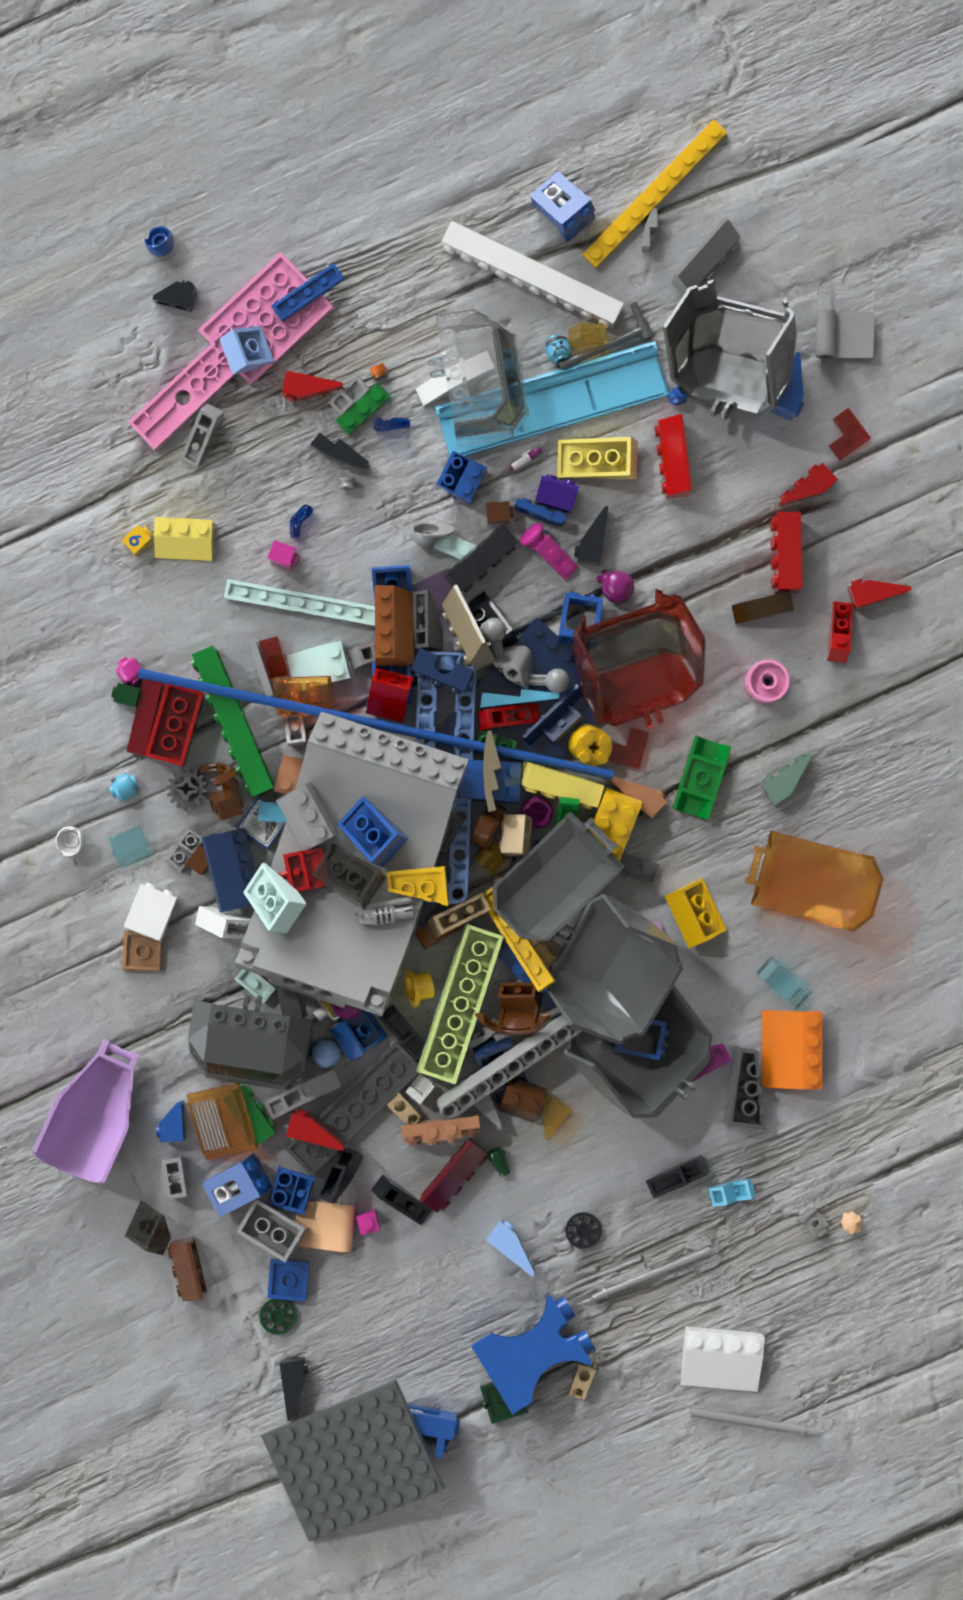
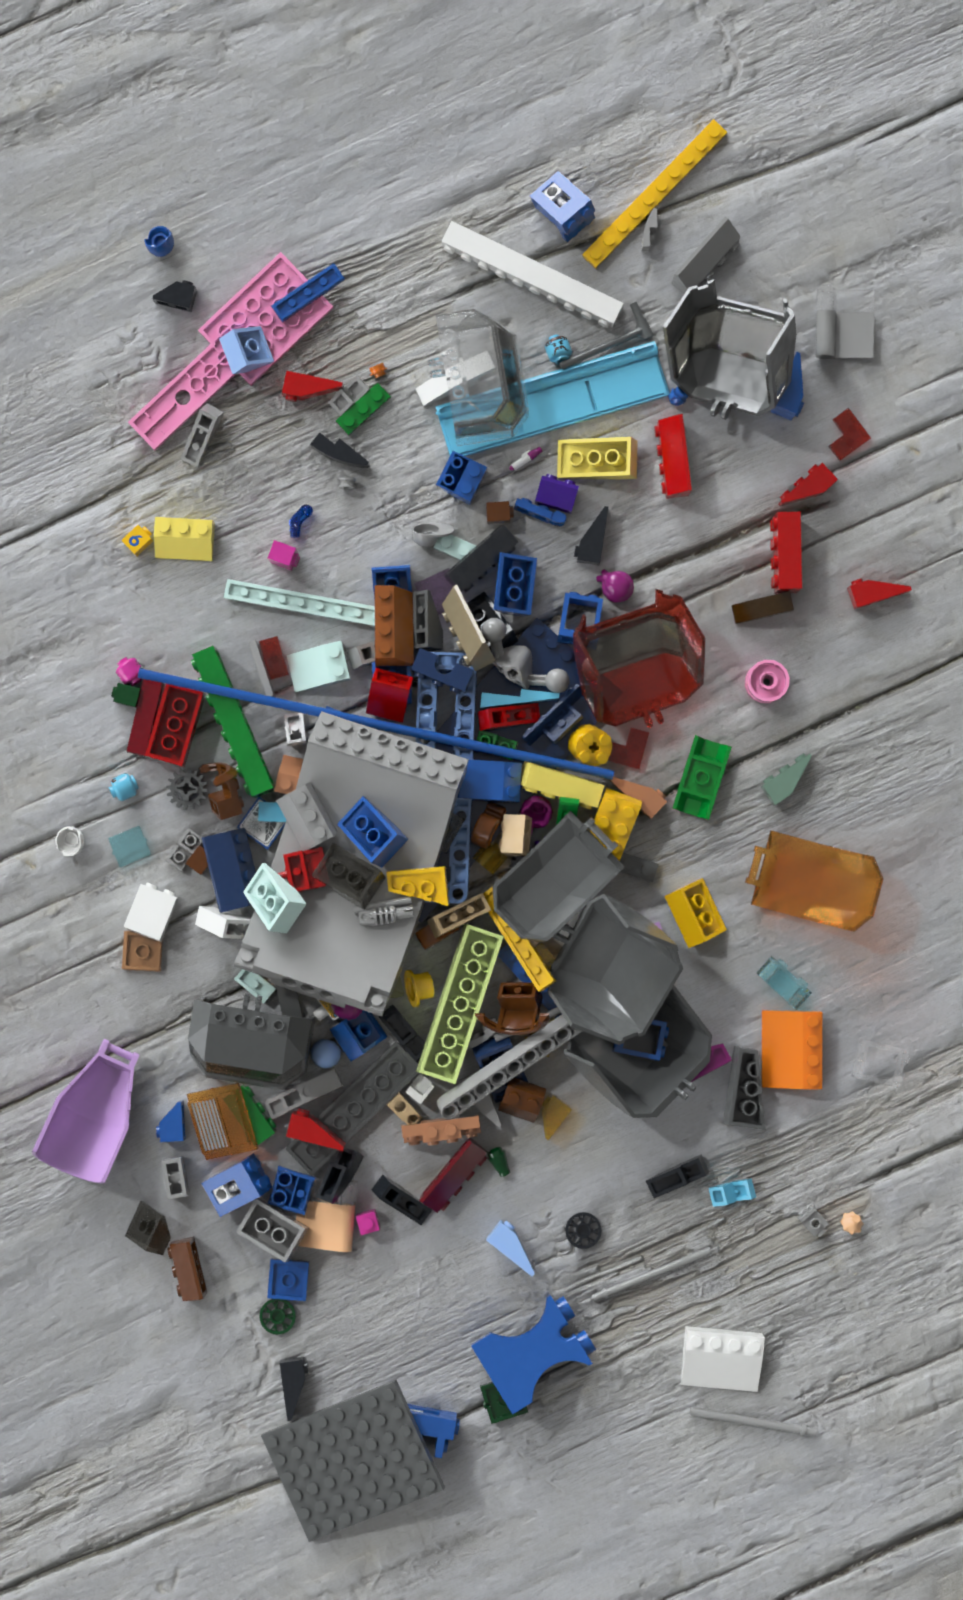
clear orange slope [273,676,335,717] -> none
clear blue arm [373,417,410,432] -> none
dark tan slope [483,731,502,813] -> none
dark pink piece [520,523,579,580] -> none
clear yellow slope [569,323,607,348] -> none
tan leg [569,1362,596,1400] -> none
red slope [827,601,852,663] -> none
none -> blue slope [494,552,537,617]

